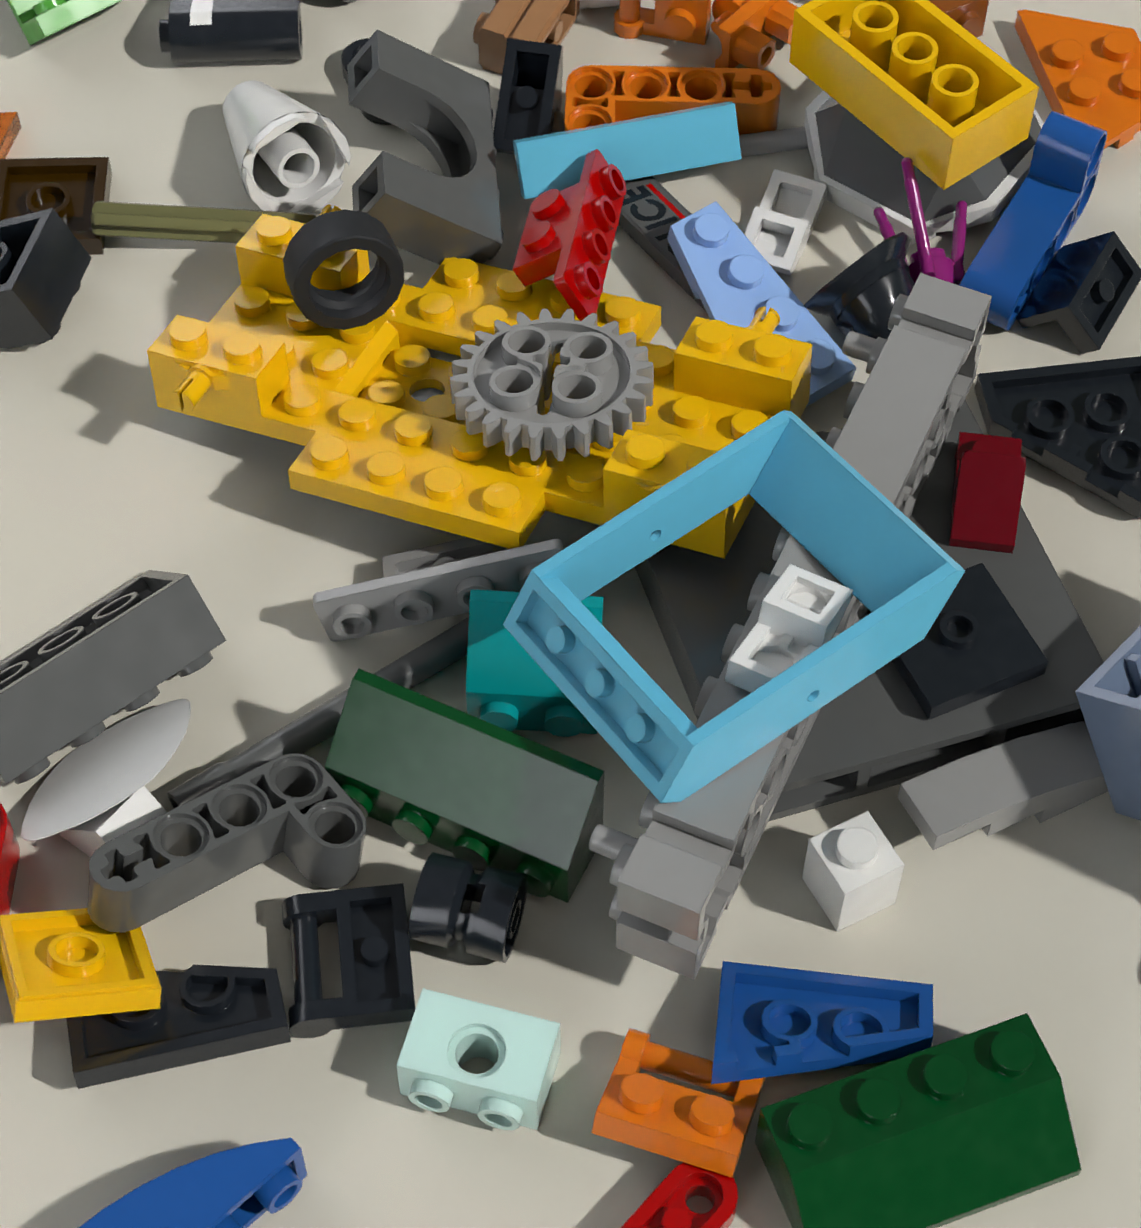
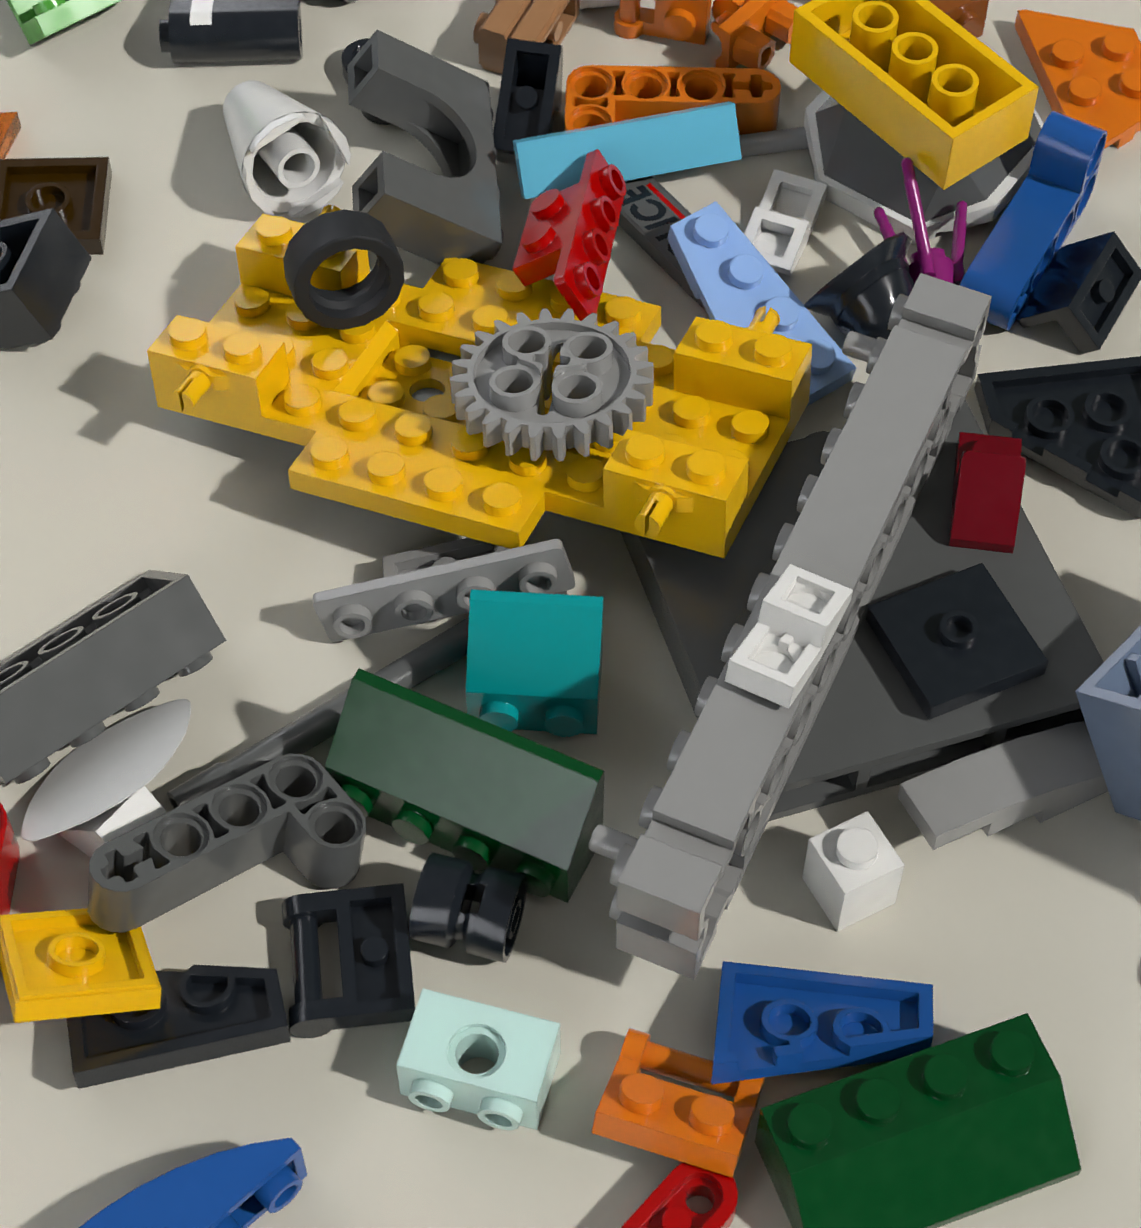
olive axle [91,201,317,243] -> none
medium azure window [503,410,965,803] -> none

